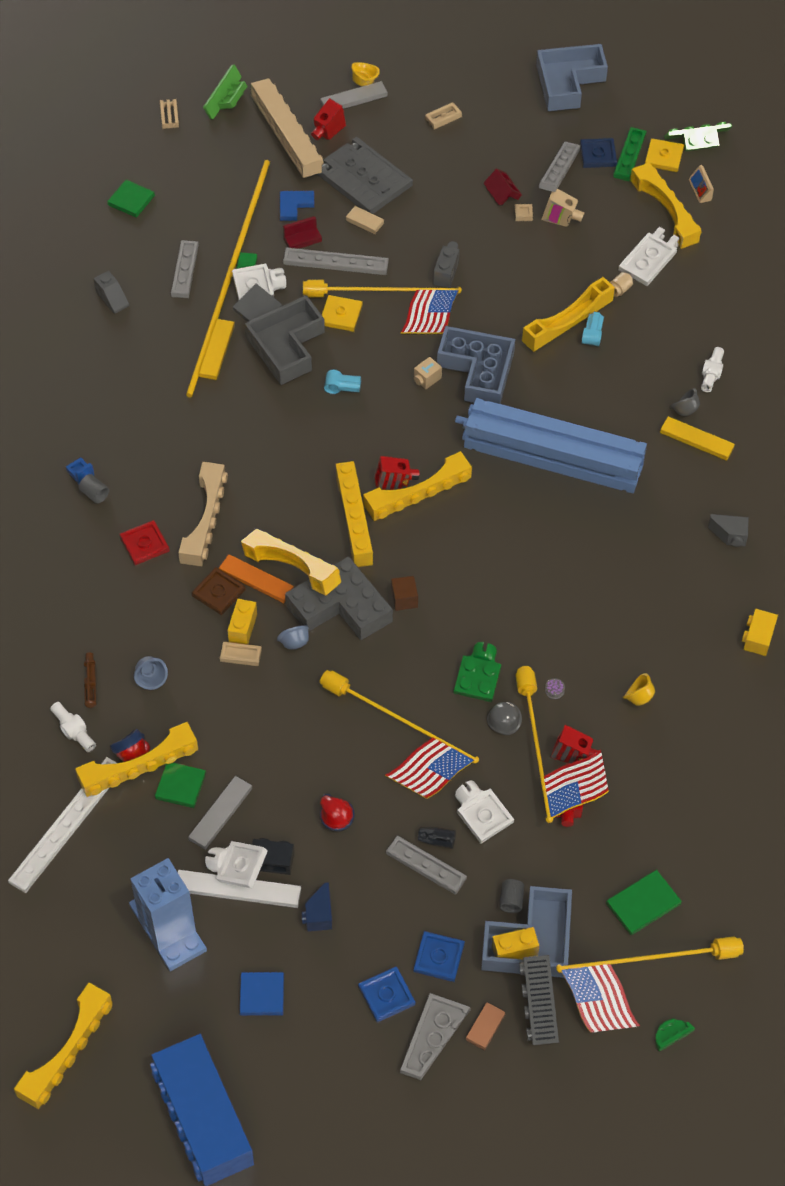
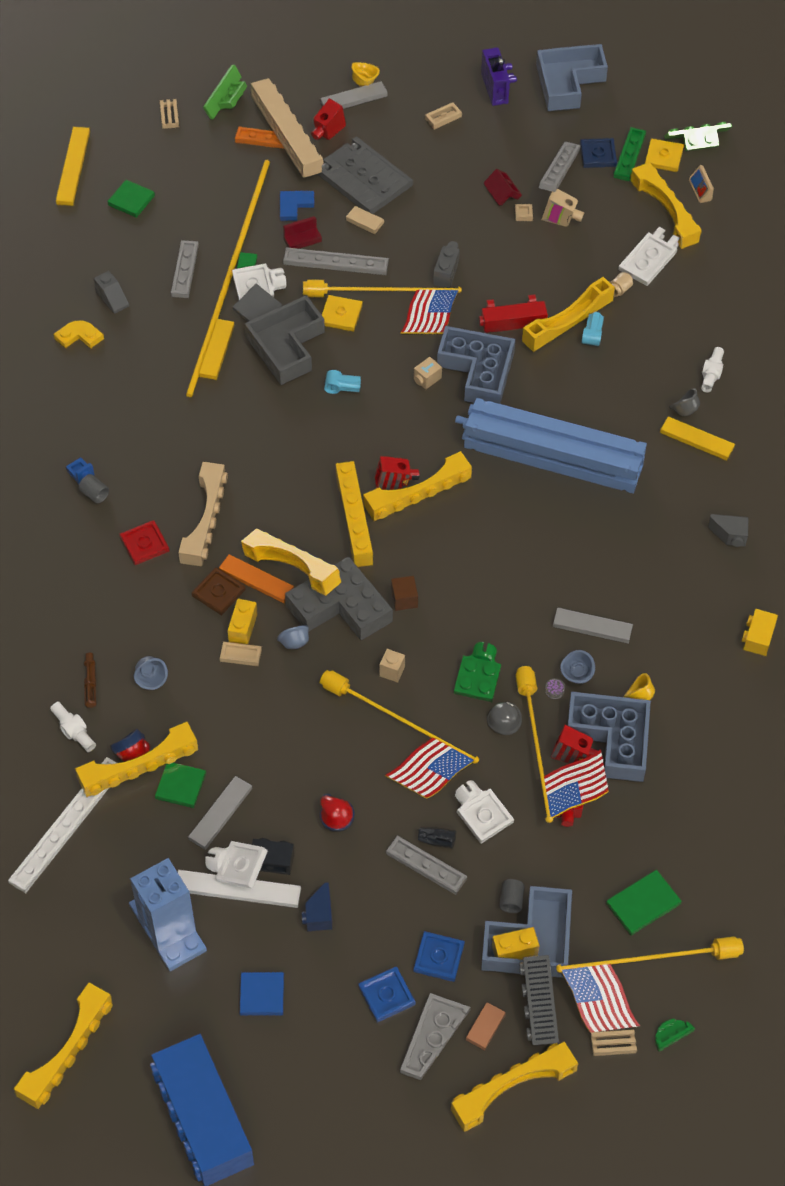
none -> yellow plate [53,321,104,348]
none -> yellow tile [56,127,90,206]
none -> orange tile [235,127,284,149]
none -> tan brick [380,649,405,682]
none -> yellow arch [451,1041,578,1132]
none -> red brick [479,294,548,333]
none -> dark purple piece [481,47,517,106]
none -> light grey tile [553,608,633,644]
none -> sand blue helmet [560,650,595,684]
none -> sand blue brick [567,692,651,782]
none -> tan tile [591,1030,637,1056]

